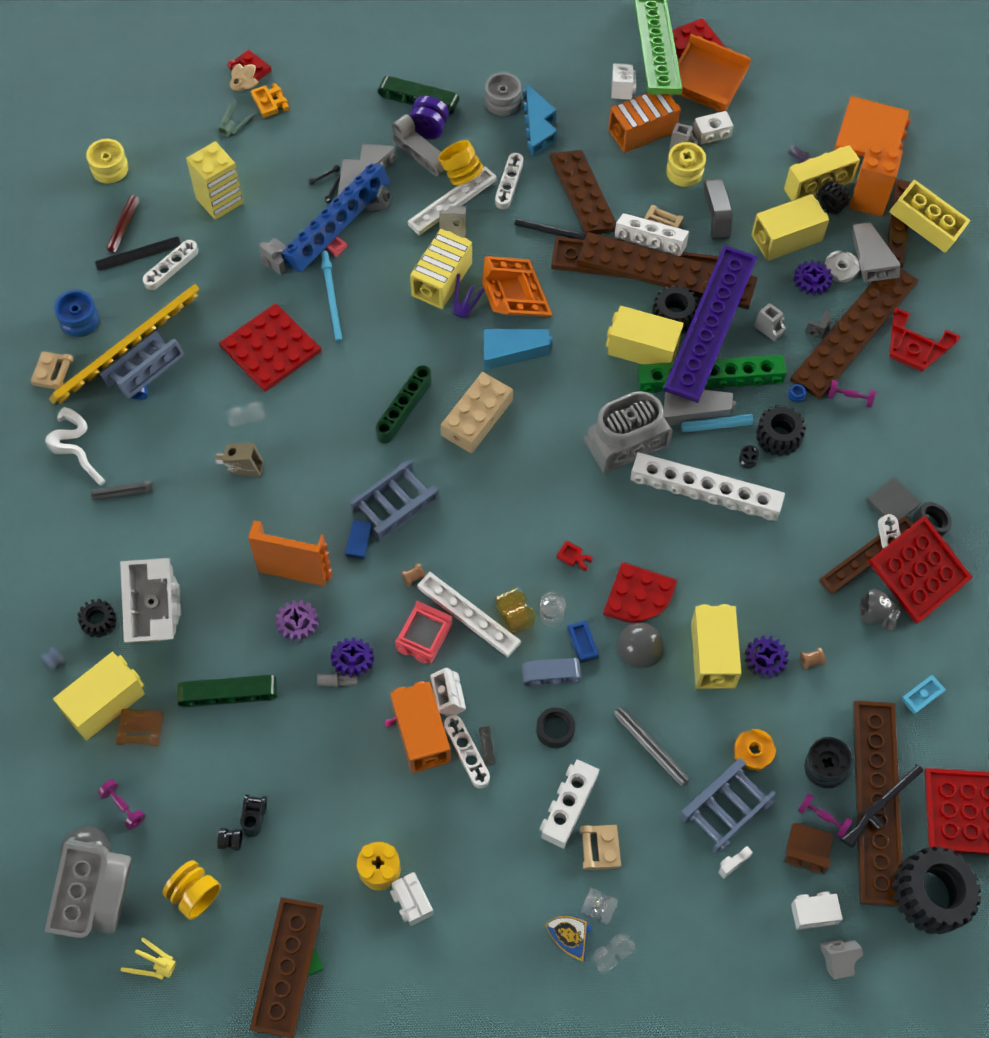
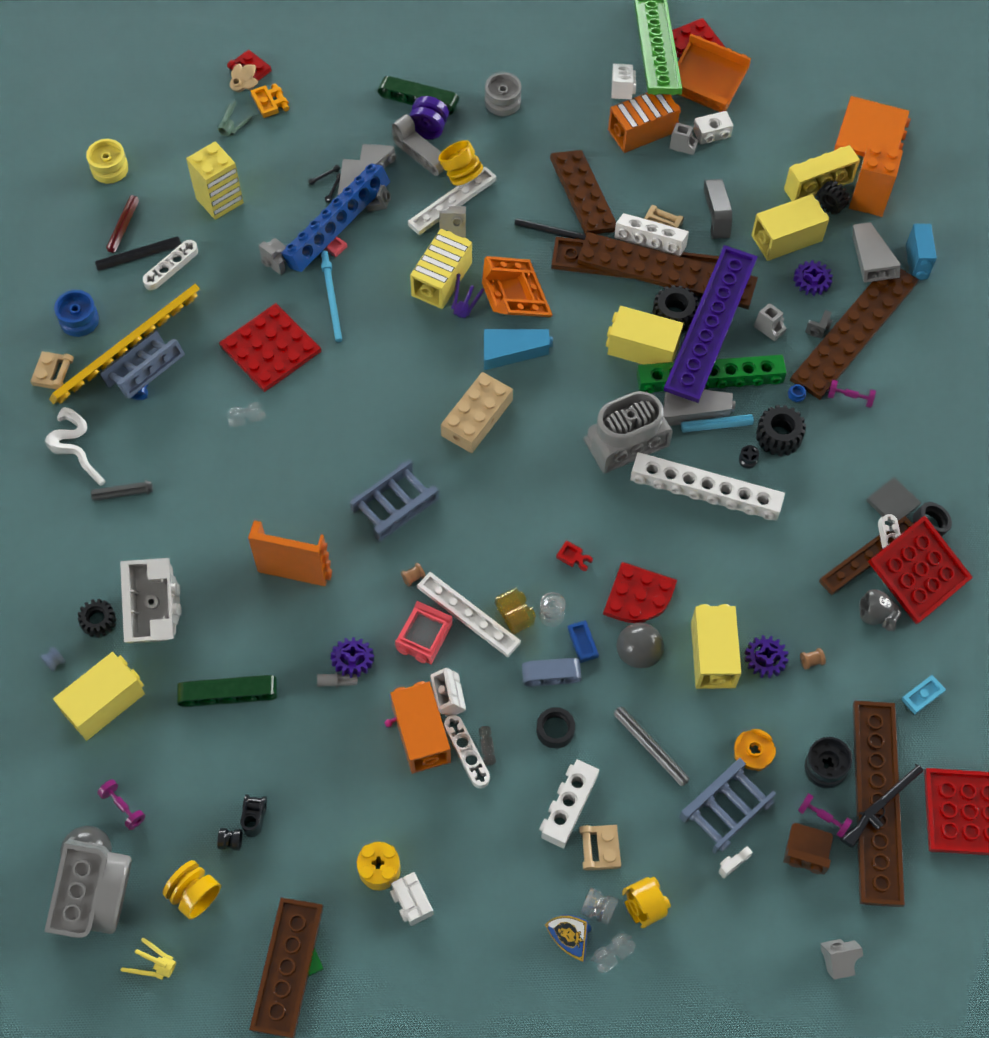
clear orange plate [116,709,164,747] -> none
dark tan torso [216,443,264,477] -> none
medium lavender gear [275,600,319,642] -> none
blue tile [345,519,373,559] -> none
dark green beam [376,365,431,444] -> none
white beam [495,153,523,210] -> none
dark azure slope [522,84,557,158] -> none
light yellow wheel [666,142,706,187] -> none
axle [788,145,813,163] -> none
white brick [791,892,843,930] -> none
white tile [825,251,860,283] -> none
reddish brown plate [887,179,912,268] -> none
light yellow brick [889,179,971,253] -> none
red wing [889,307,961,372] -> none
black tyre [892,846,981,935] -> none
none -> yellow brick [622,877,671,928]
none -> dark azure brick [905,224,937,280]

